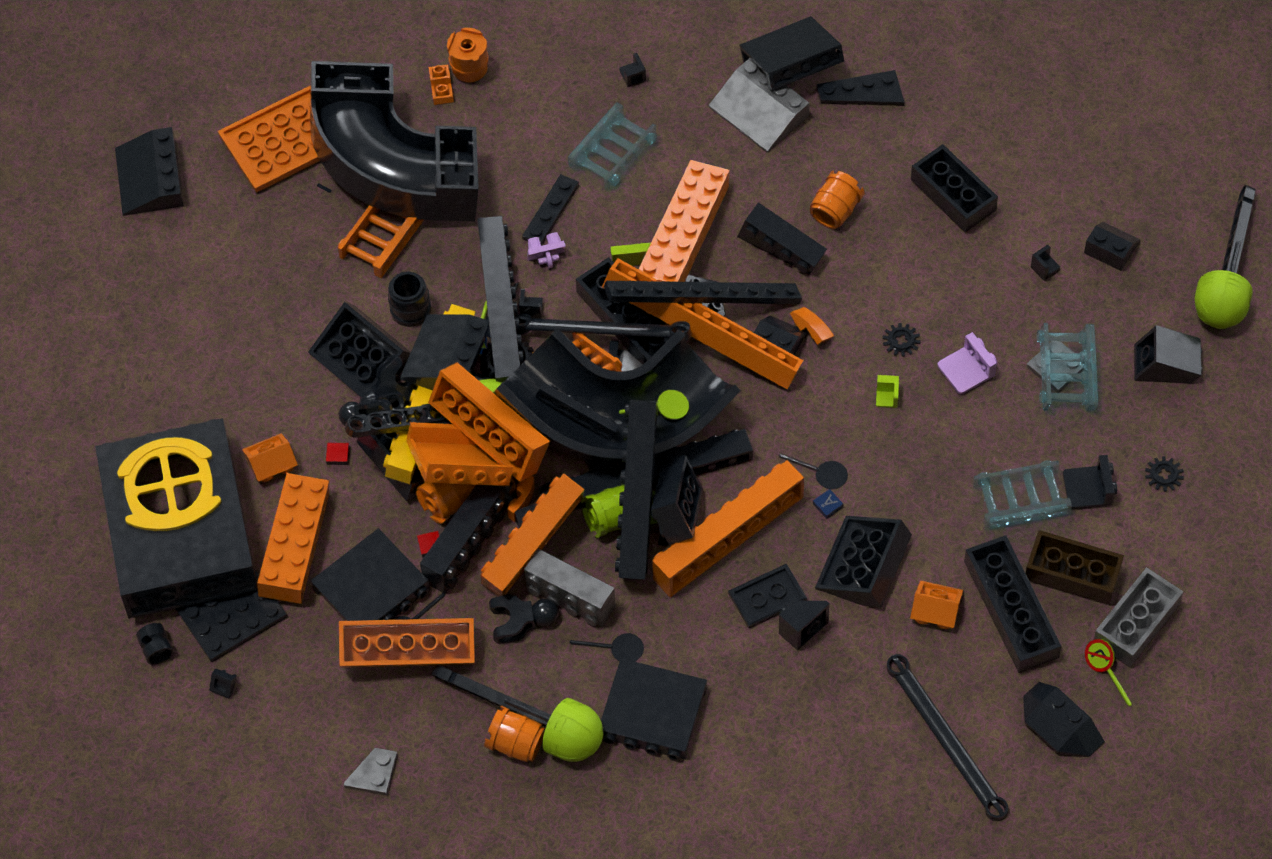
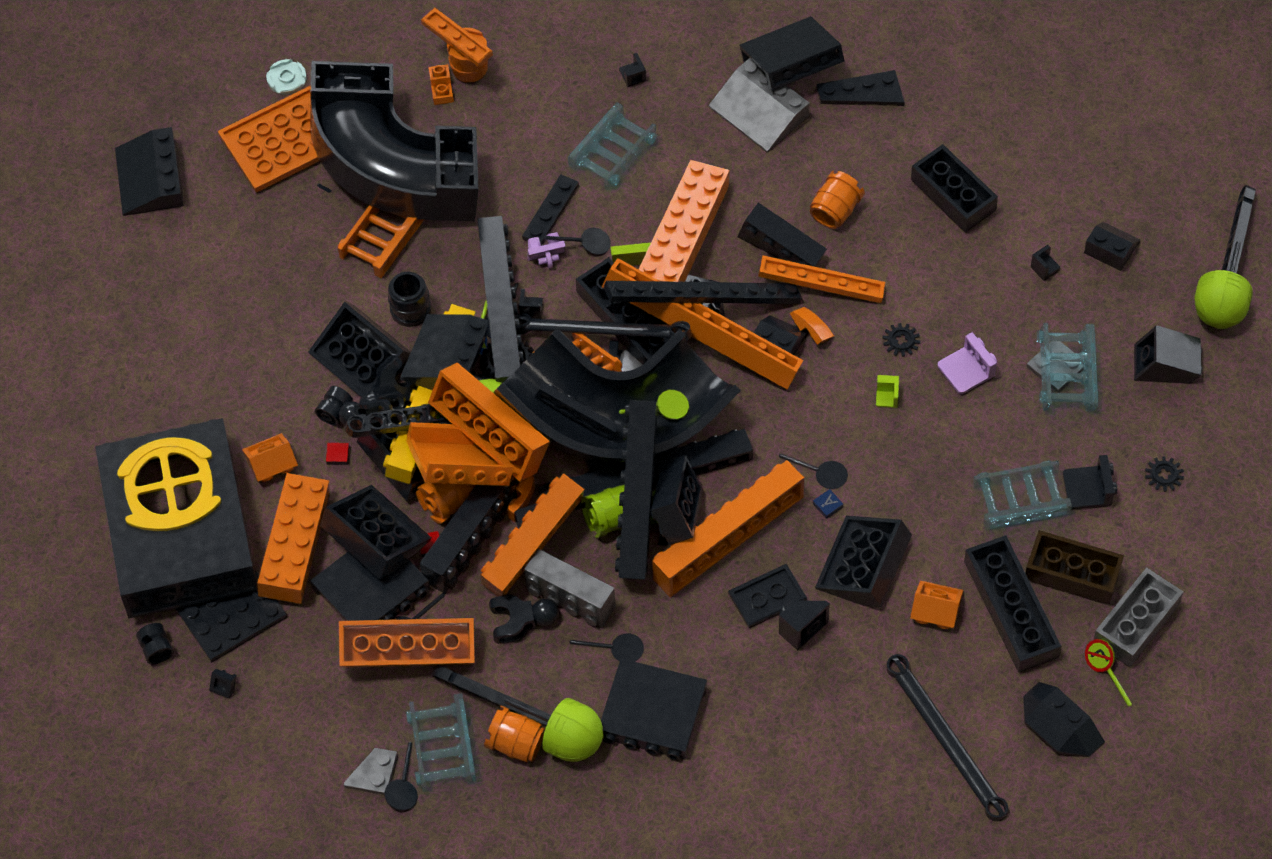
none -> light aqua tile [266,59,307,95]
none -> black wheel [314,386,353,426]
none -> black slope [320,484,432,580]
none -> black piece [384,742,418,811]
none -> clear light blue fence [406,693,477,792]
none -> orange tile [421,8,493,67]
none -> black piece [544,227,611,255]
none -> orange plate [758,256,885,303]

